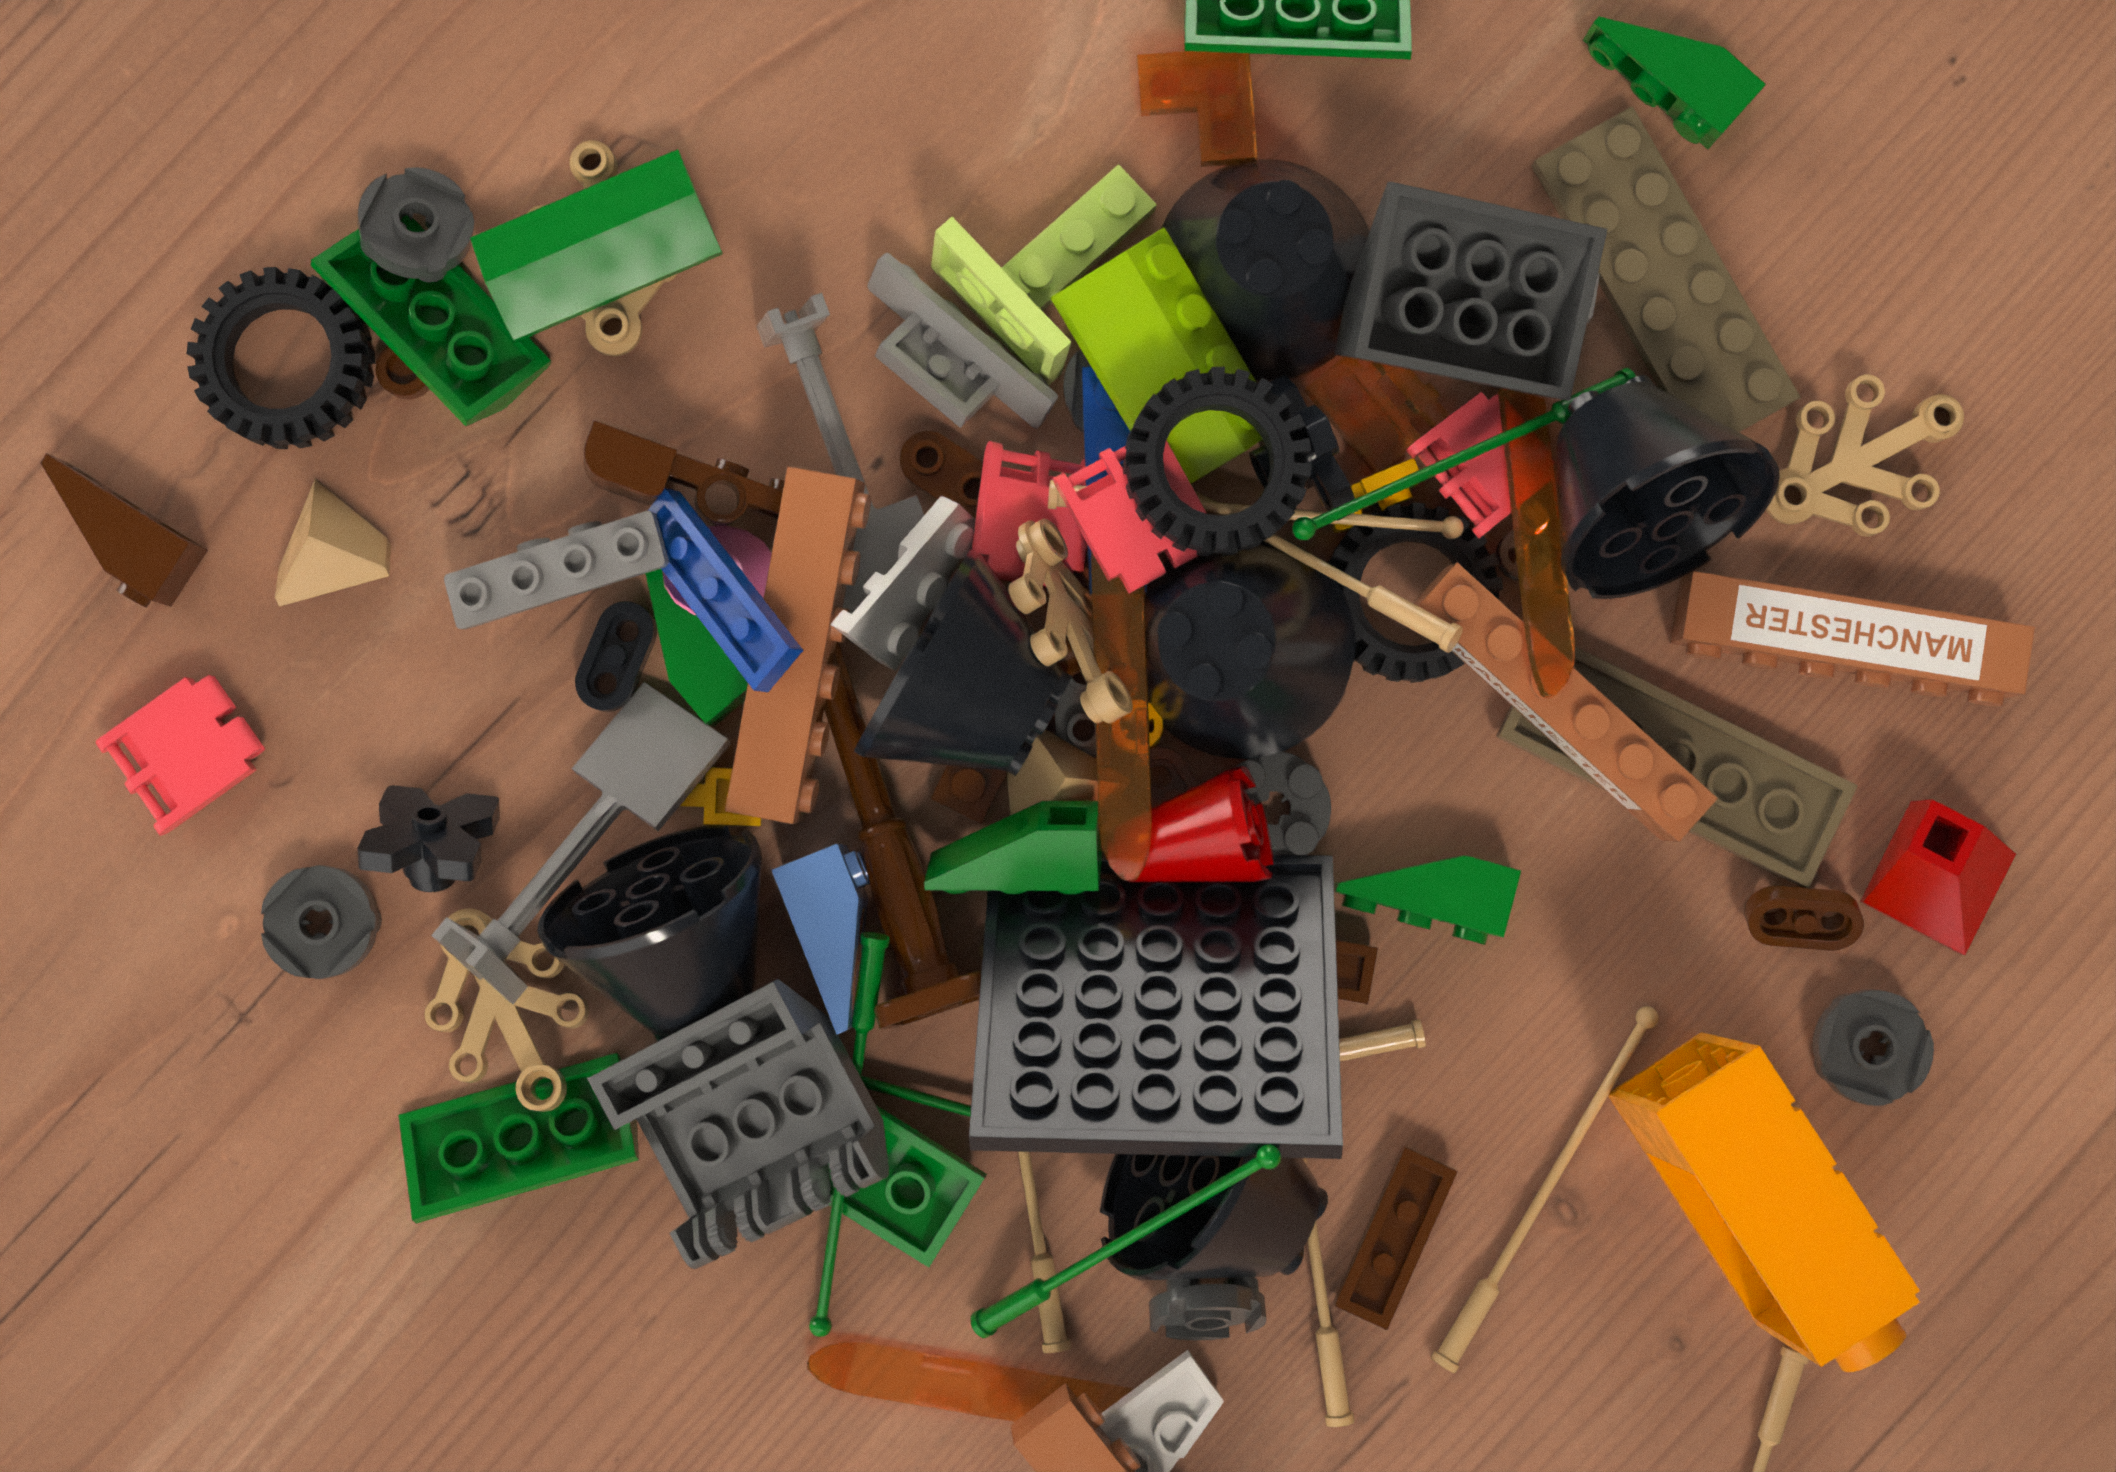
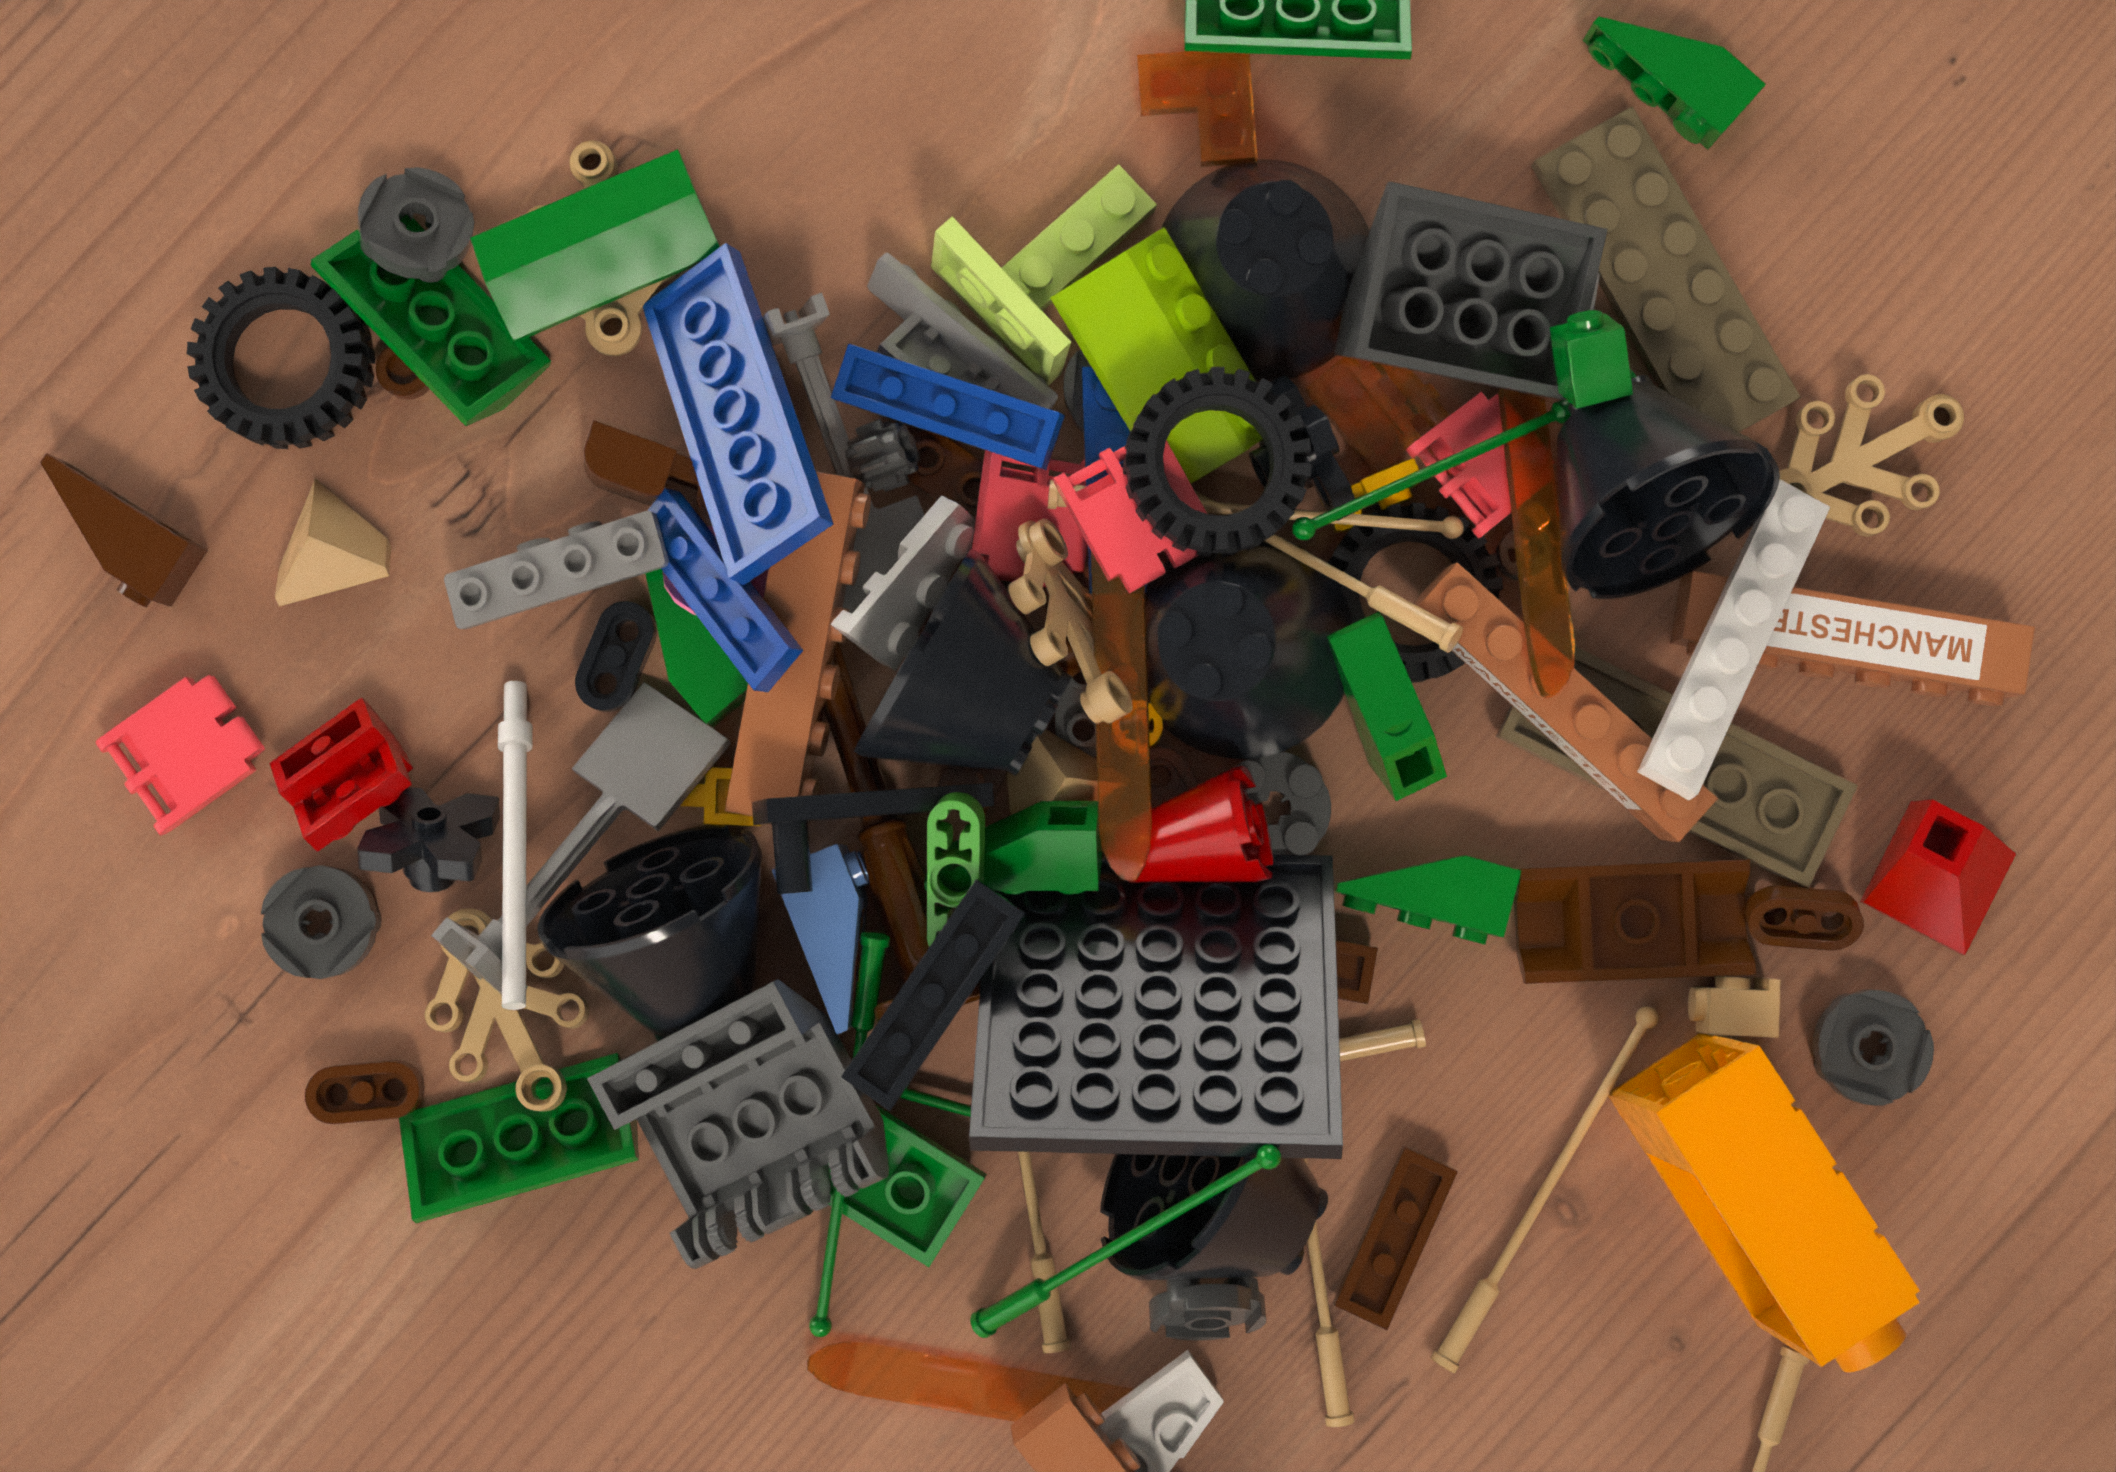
none -> red brick [269,697,414,852]
none -> reddish brown plate [305,1060,425,1124]
none -> white bar [498,681,533,1010]
none -> plate [643,243,834,585]
none -> black piece [752,783,994,894]
none -> blue plate [830,343,1065,470]
none -> black piece [841,879,1026,1111]
none -> dark grey gear [845,419,920,492]
none -> bright green beam [927,792,985,947]
none -> green slope [1326,611,1447,801]
none -> reddish brown piece [1514,859,1756,984]
none -> green brick [1549,310,1633,409]
none -> white plate [1637,479,1830,800]
none -> tan brick [1688,976,1781,1038]

